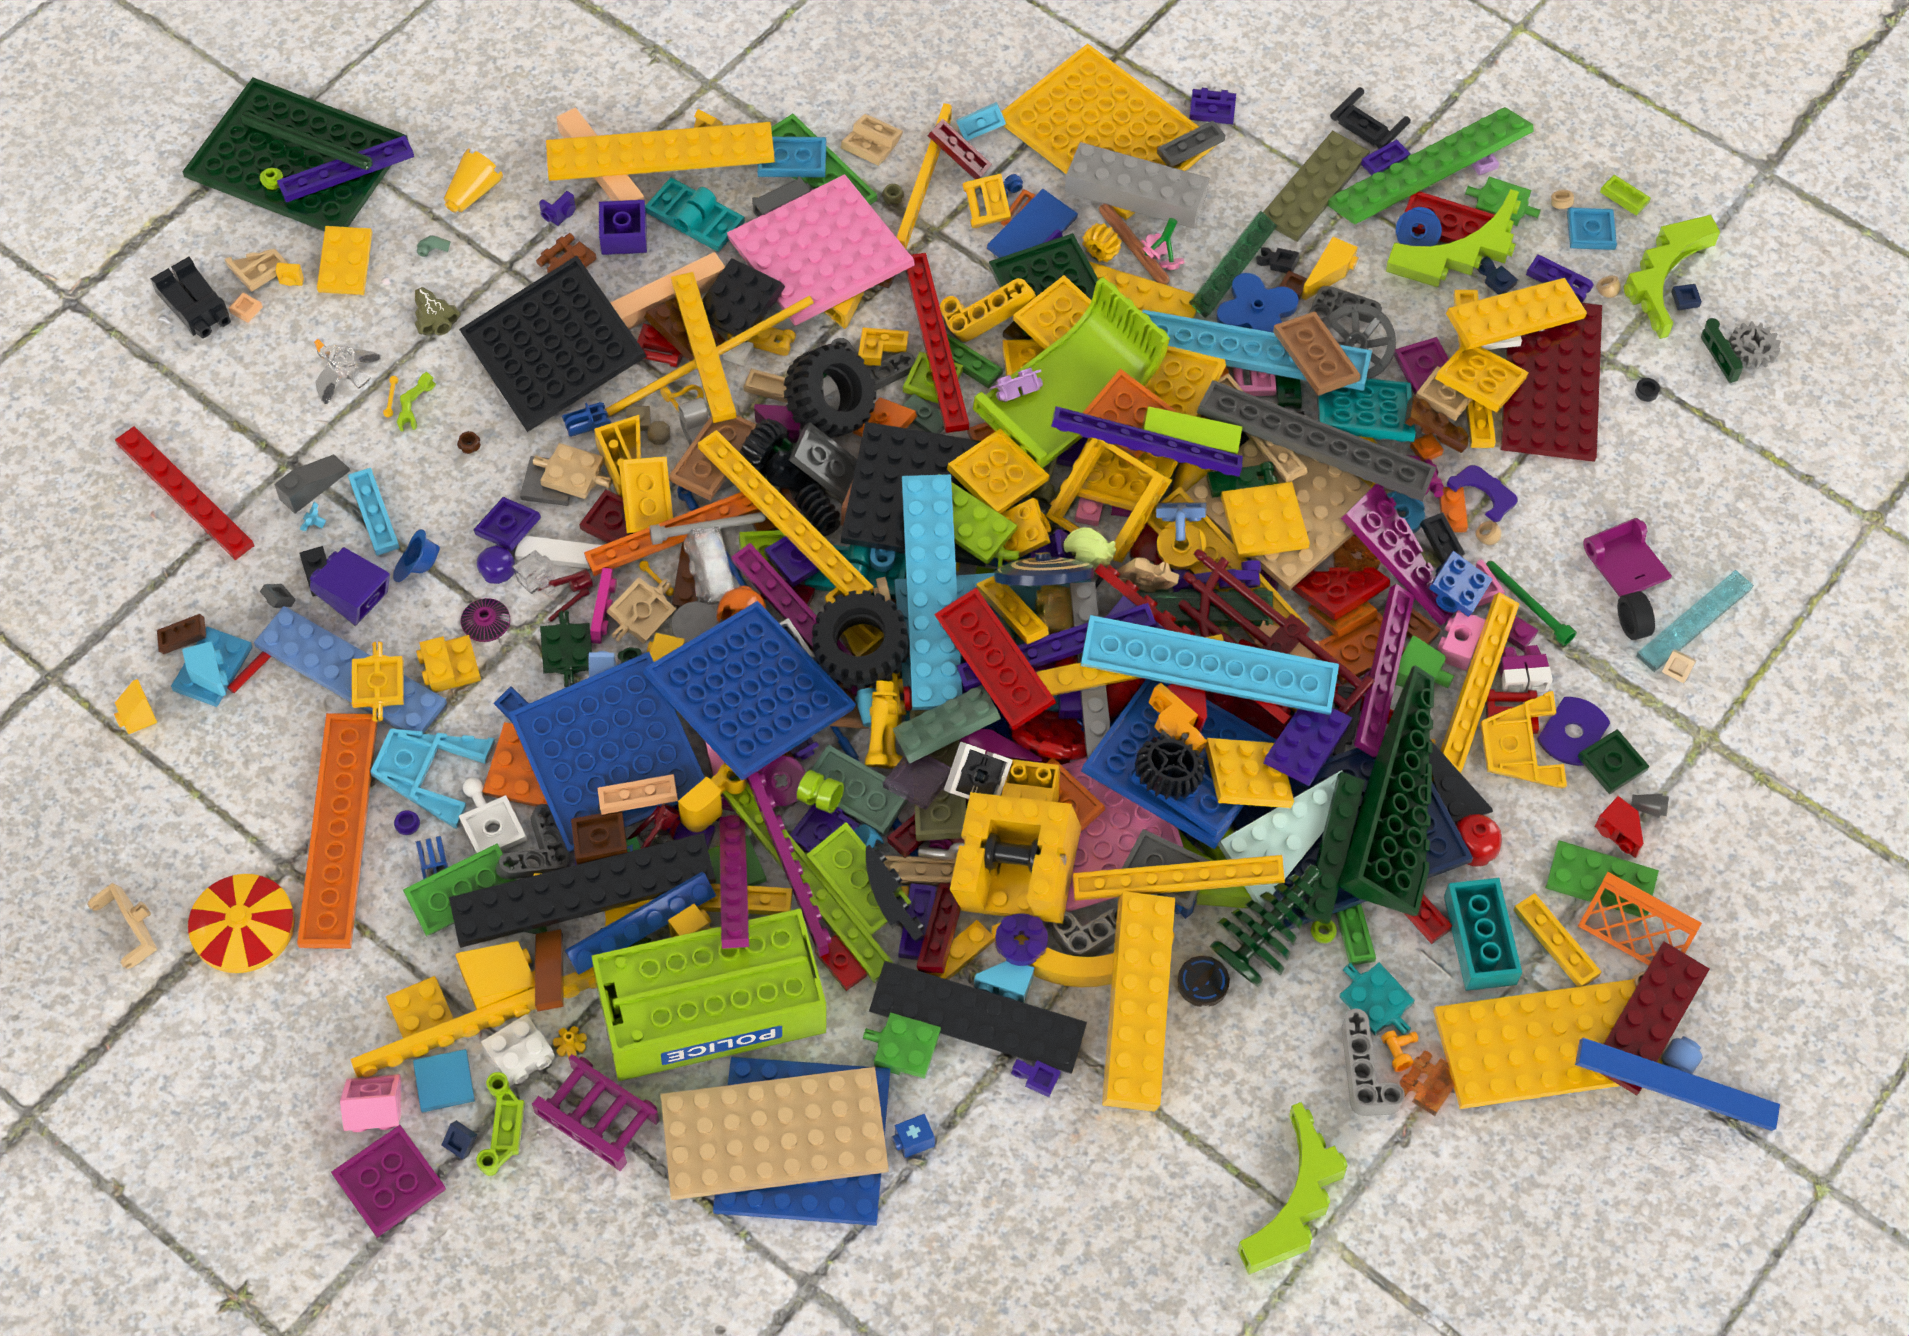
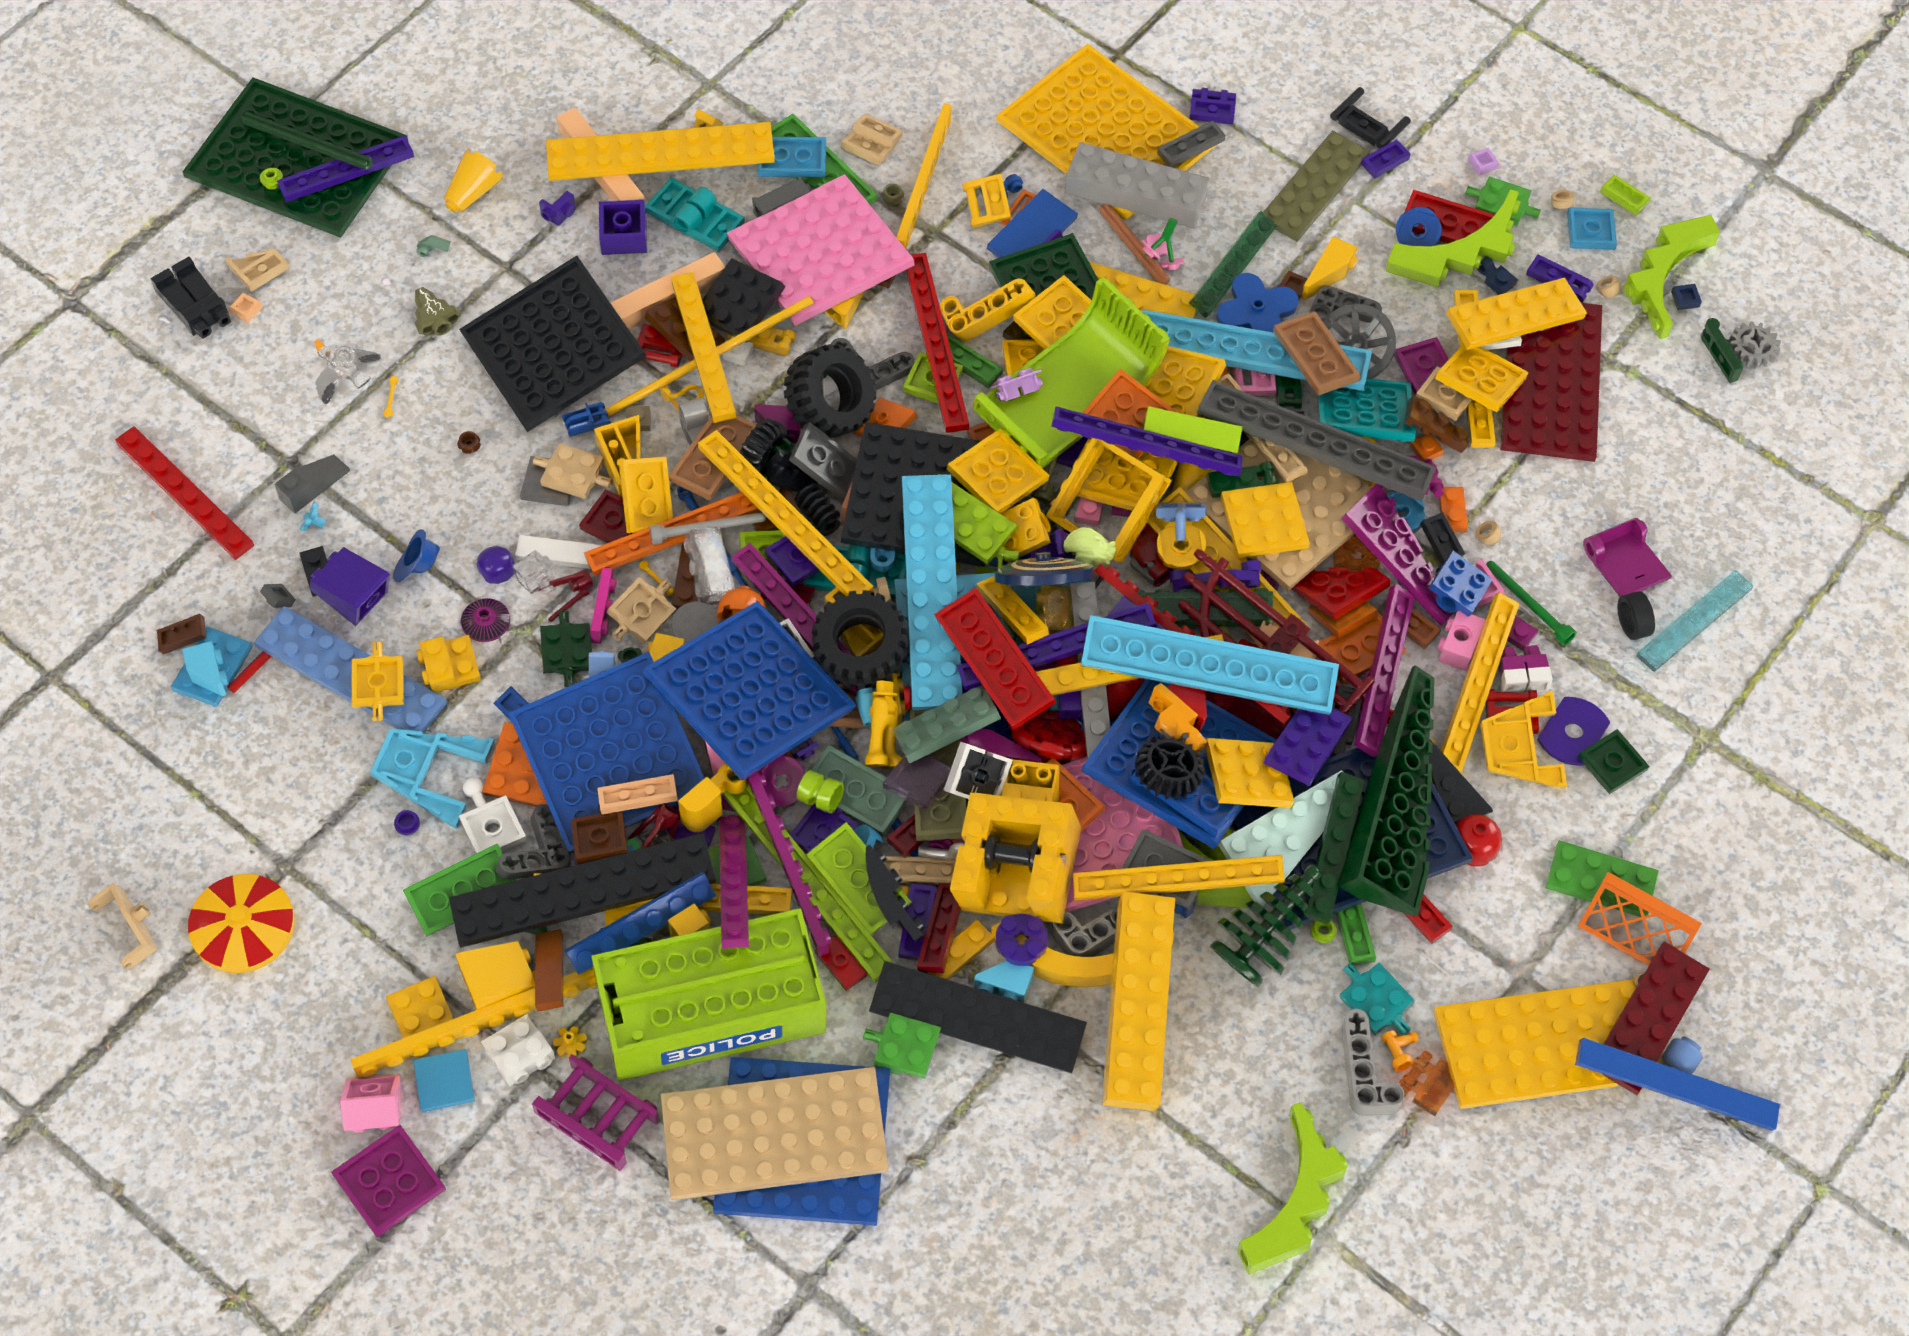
yellow slope [114,679,157,734] -> none
yellow plate [275,263,304,286] -> none
orange plate [297,713,378,949] -> none
yellow plate [317,226,373,295] -> none
medium azure plate [348,468,400,556] -> none
lime piece [397,372,436,431] -> none
blue arm [415,836,448,879] -> none
dark blue plate [441,1120,478,1160] -> none
dark purple plate [473,497,541,551] -> none
lime plate [476,1072,525,1176] -> none
dark orange plate [536,233,596,273] -> none
dark tan tile [648,421,670,445] -> none
tan tile [743,368,788,403] -> none
yellow plate [858,327,909,366] -> none
blue brick [892,1114,935,1158] -> none
sand green plate [902,394,945,434] -> none
plate [927,118,992,180] -> none
medium azure plate [956,102,1006,141] -> none
dark purple plate [1011,1059,1061,1097] -> none
yellow gear [1082,223,1122,262] -> none
tan plate [1117,558,1179,597] -> none
tile [1177,956,1230,1007] -> none
black plate [1256,247,1300,273] -> none
bright green plate [1328,107,1534,225] -> none
bright green torso [1395,635,1455,689] -> none
teal brick [1444,878,1523,991] -> none
dark purple piece [1447,465,1518,522] -> none
yellow plate [1513,893,1601,987] -> none
red slope [1594,796,1644,858] -> none
dark grey cone [1631,793,1669,818] -> none
black tile [1635,378,1660,402] -> none
tan plate [1662,649,1697,683] -> none

